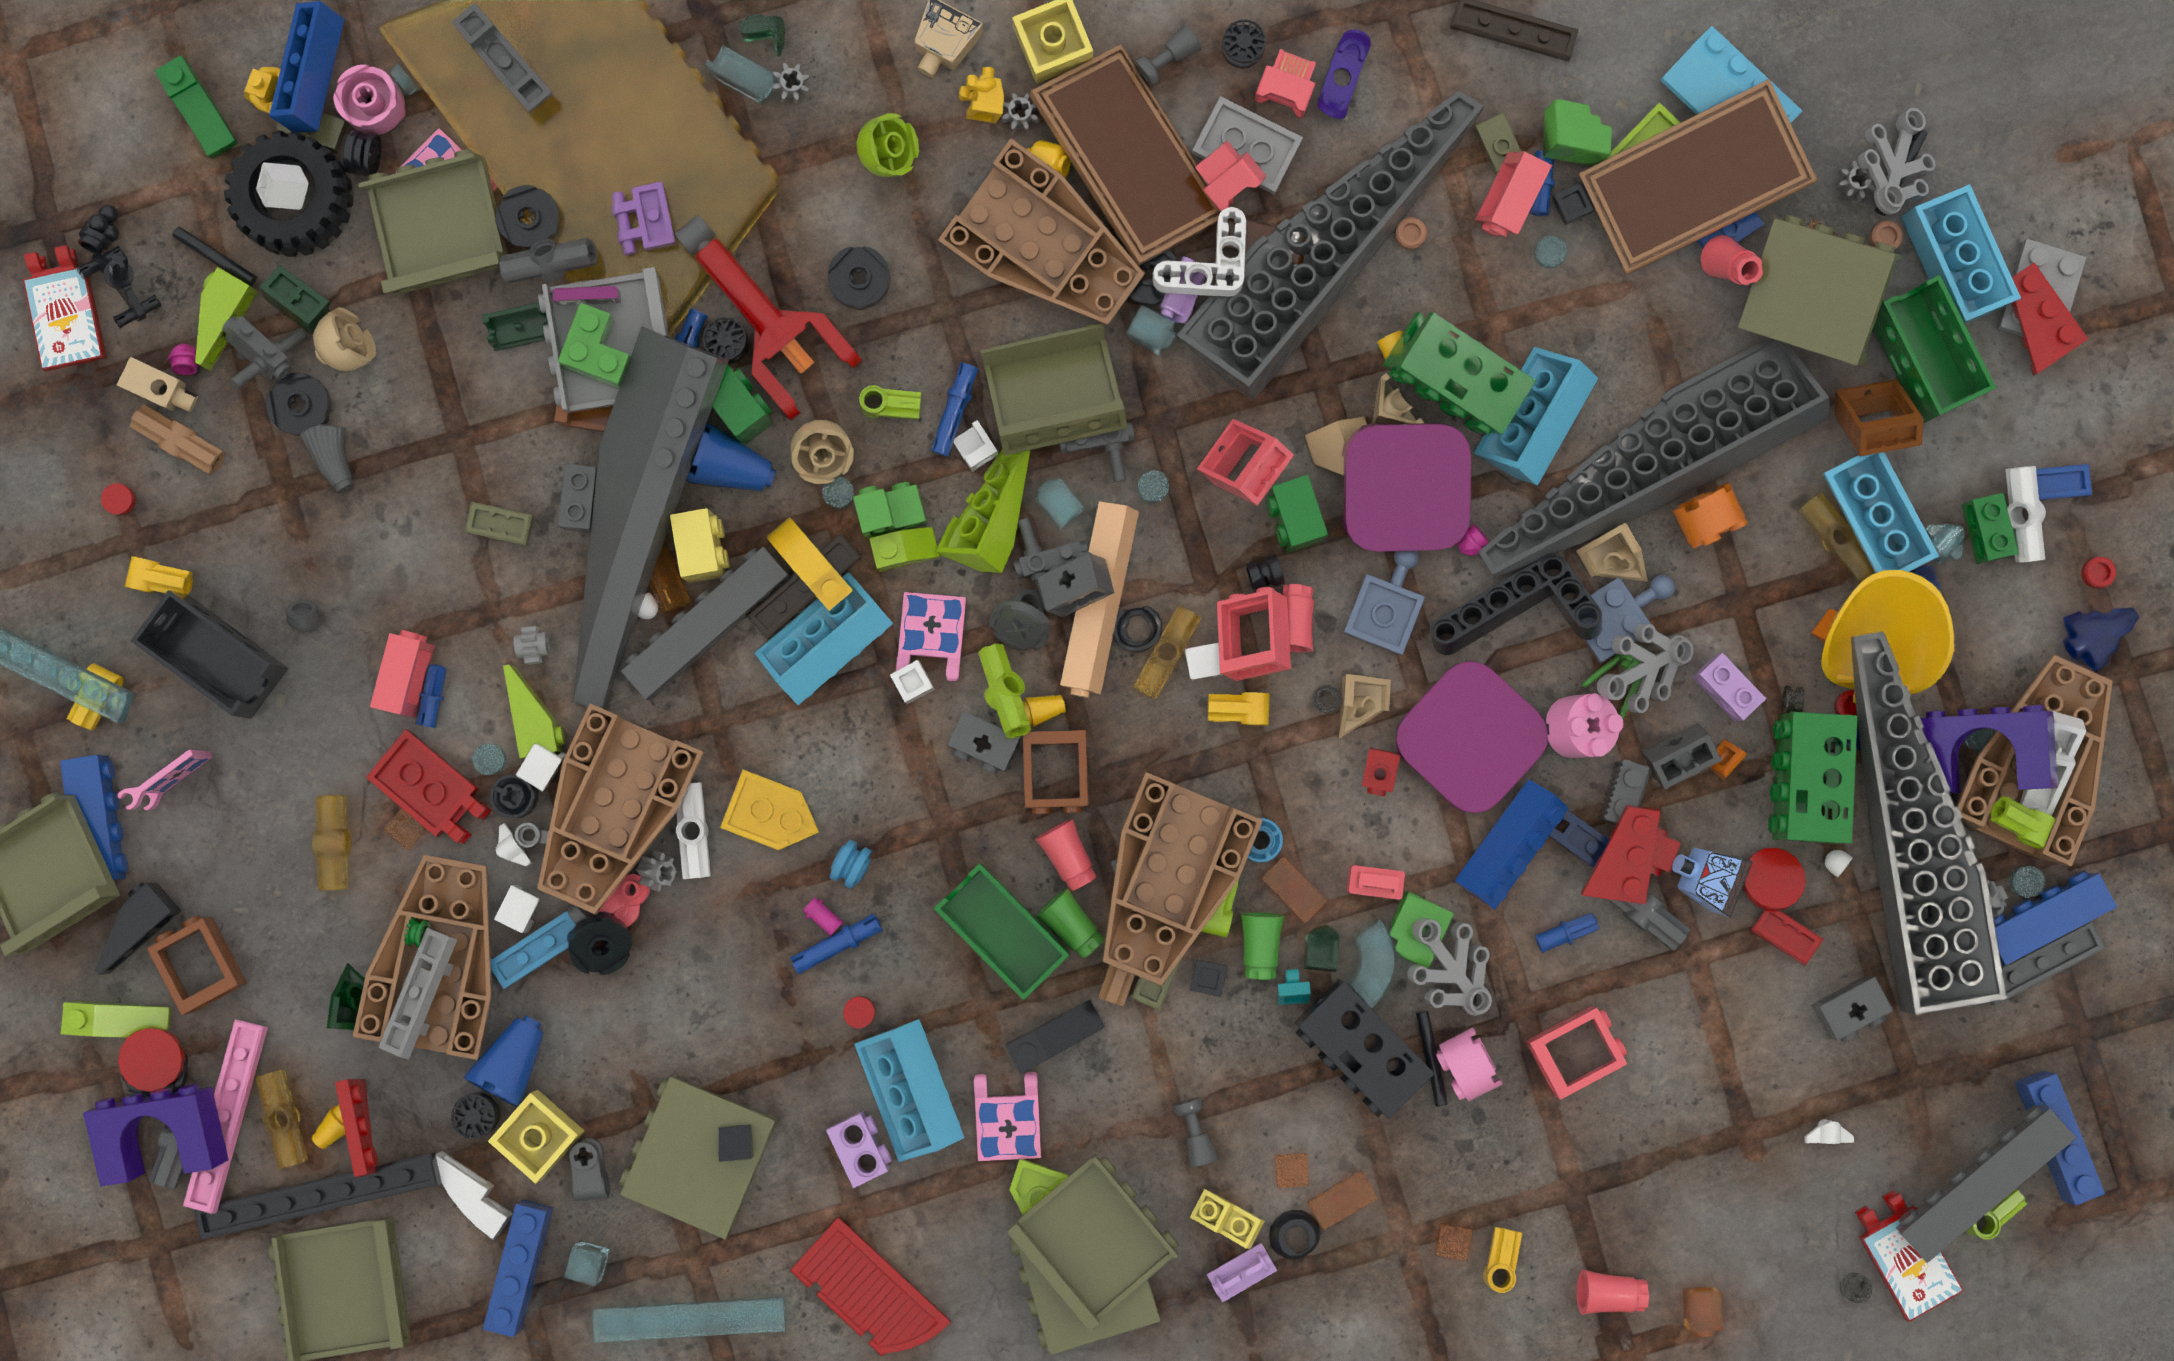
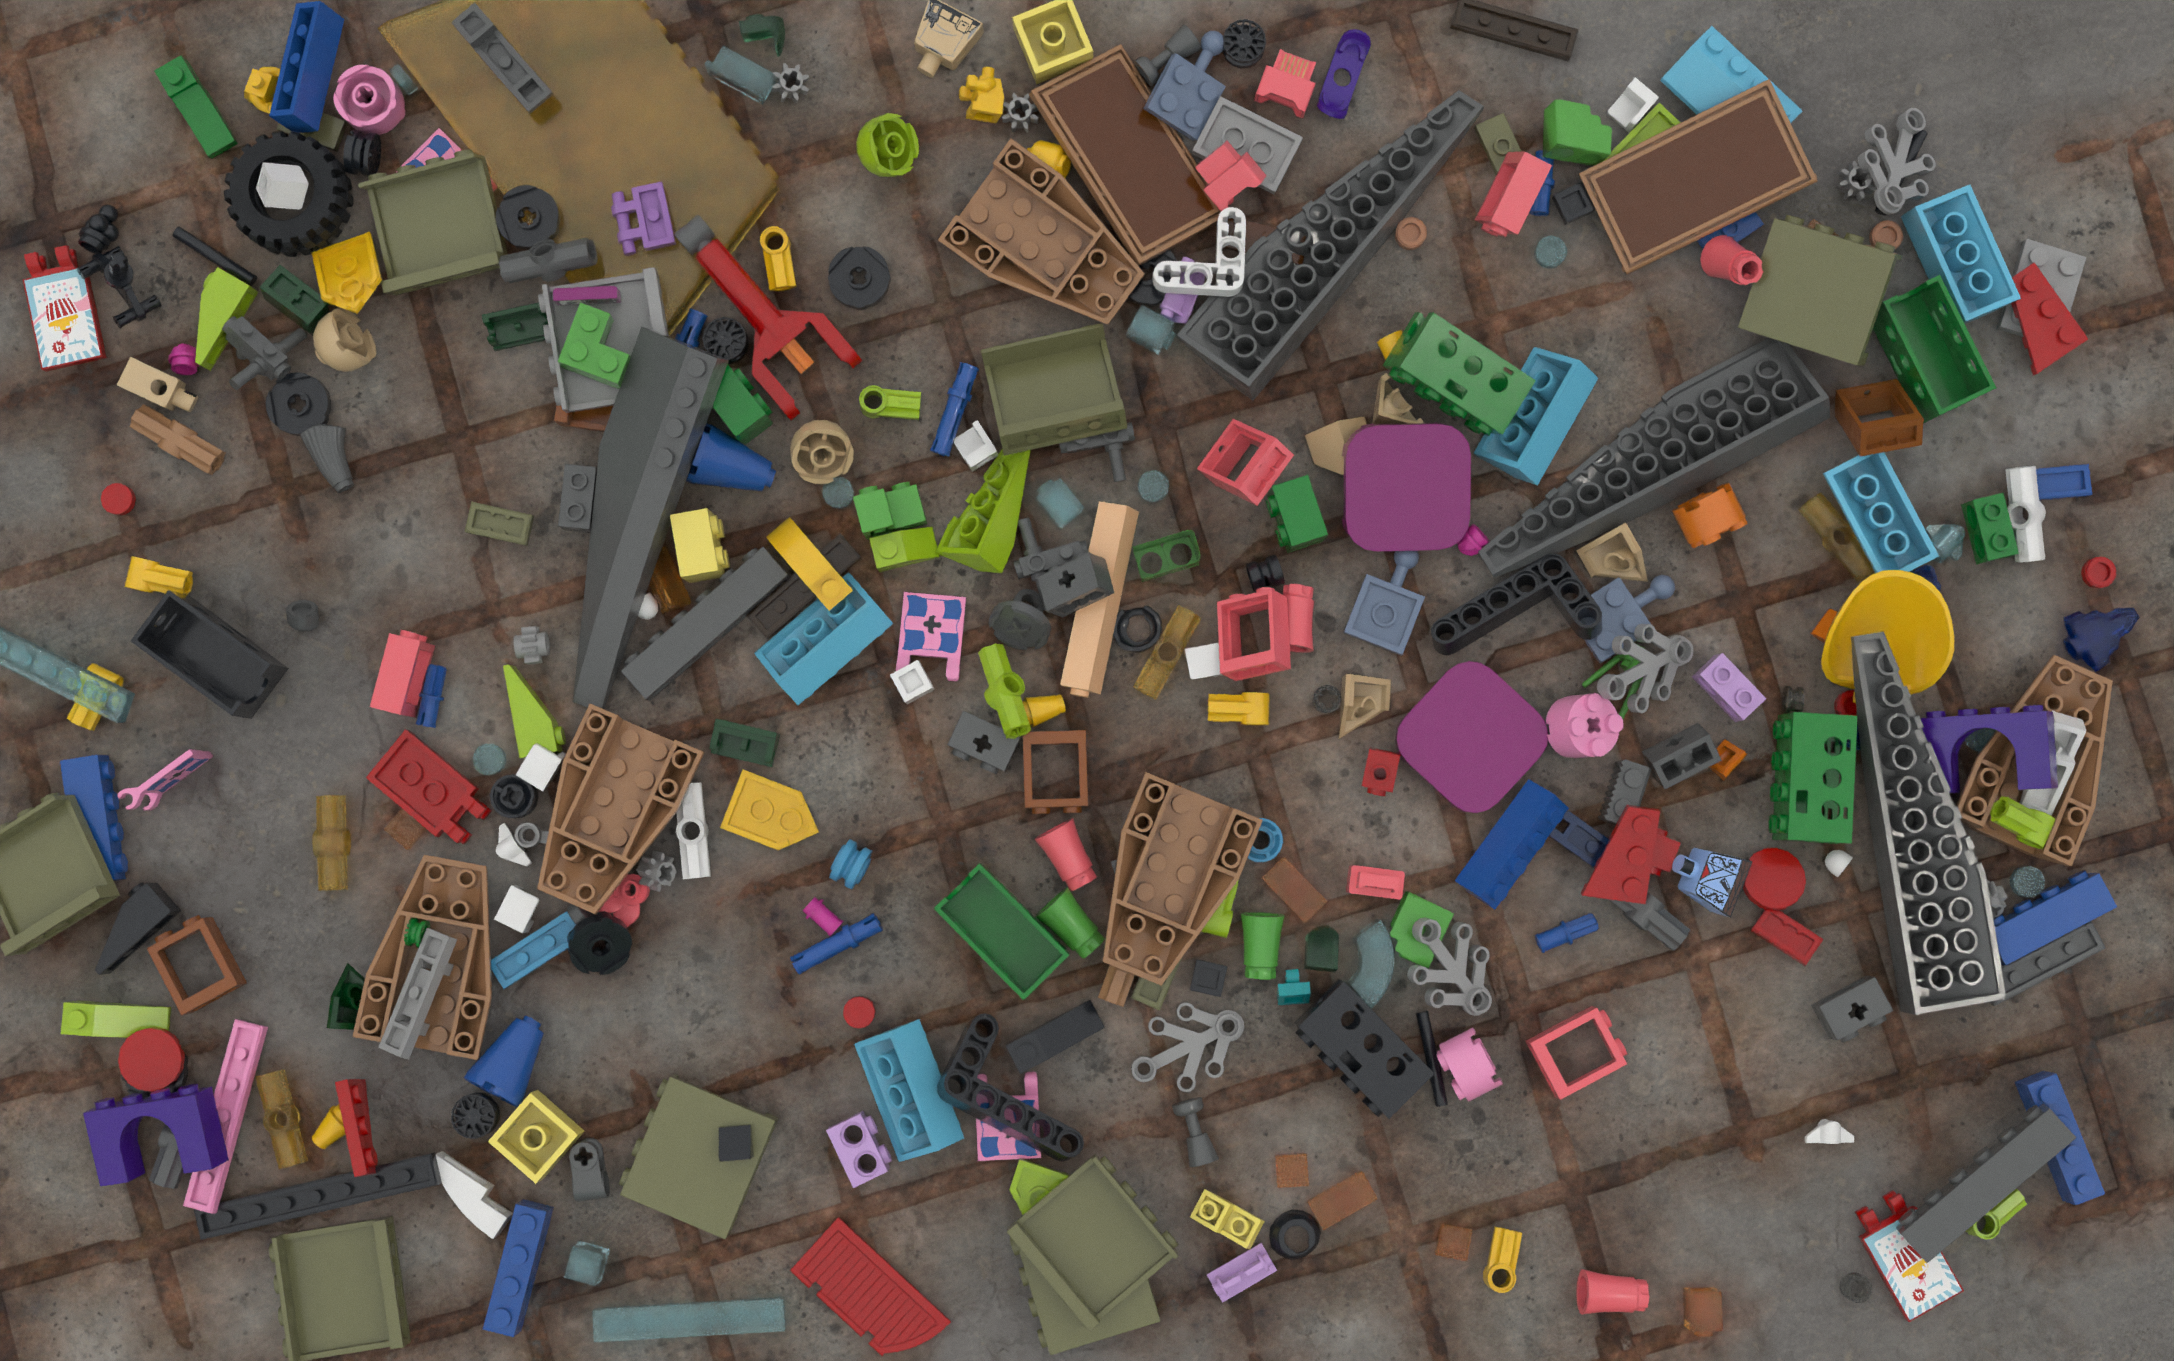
none -> yellow tile [312,232,382,314]
none -> dark green hinge [709,718,781,767]
none -> yellow piece [760,226,797,291]
none -> black beam [937,1013,1084,1162]
none -> light grey plant [1131,1002,1244,1092]
none -> bright green piece [1133,530,1200,582]
none -> sand blue plate [1143,31,1226,141]
none -> white panel [1607,77,1659,133]

